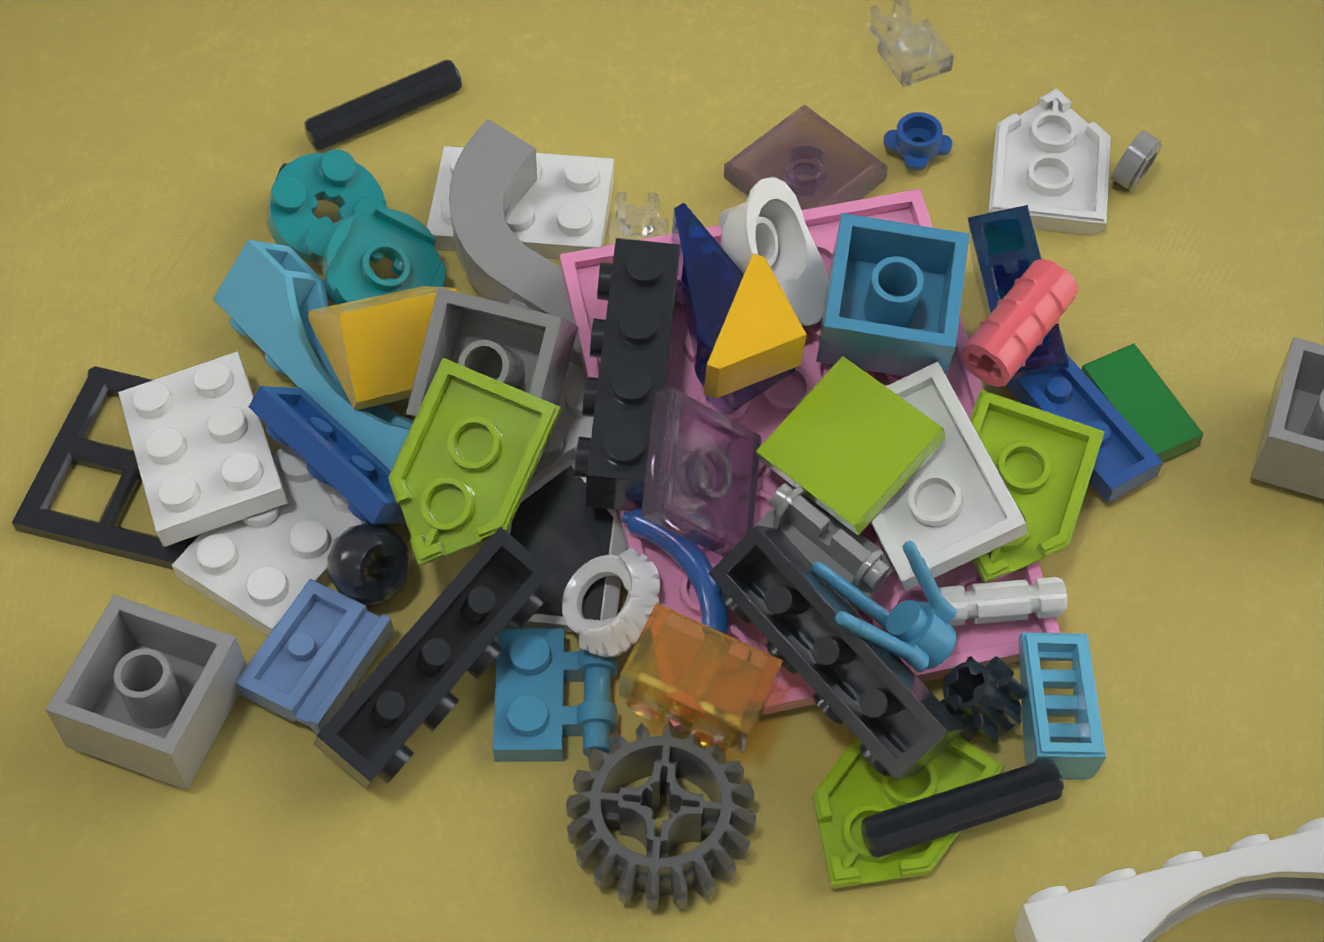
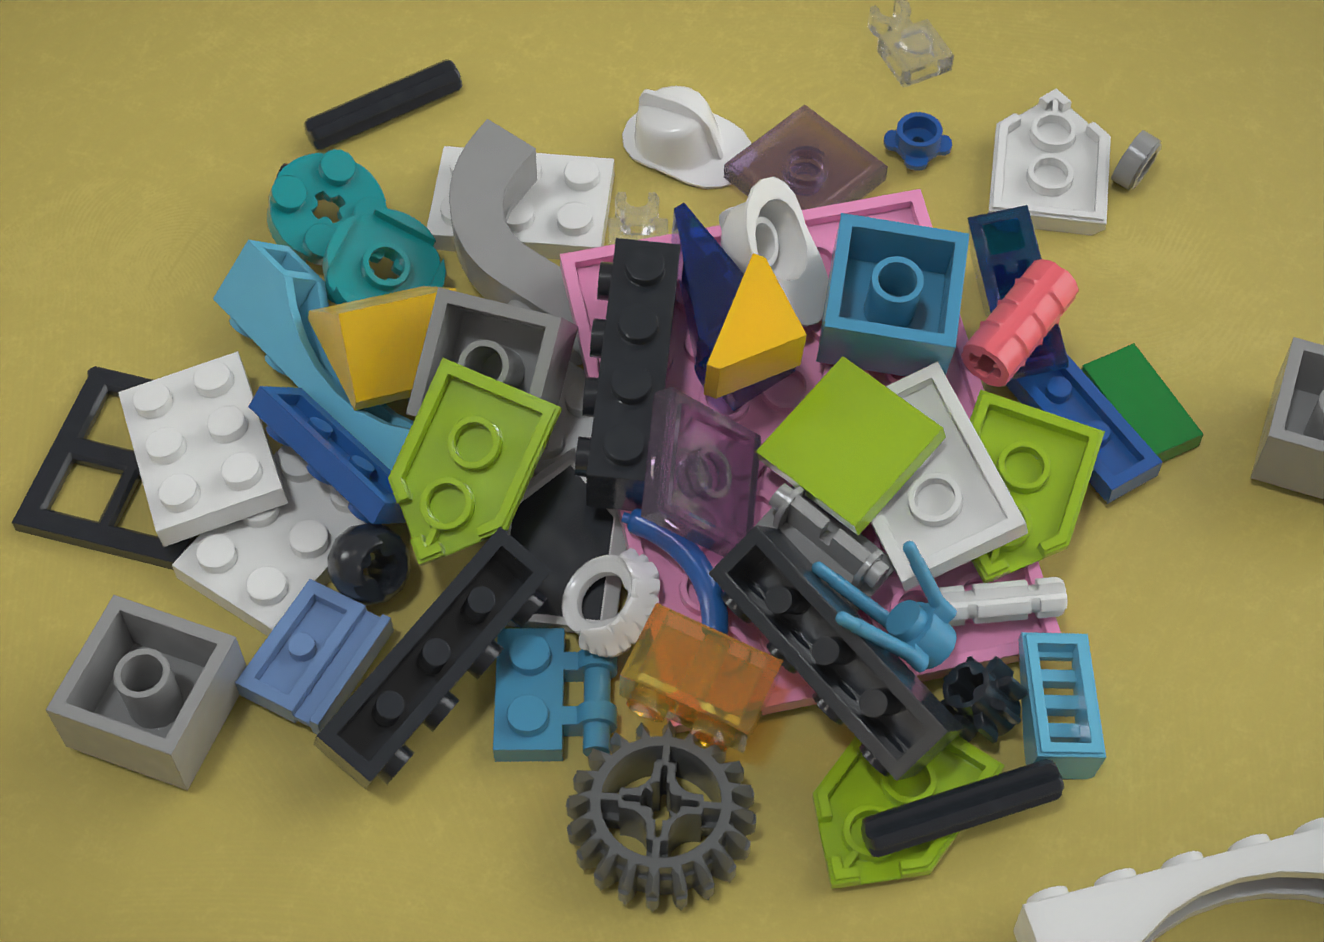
none -> white piece [622,86,754,189]

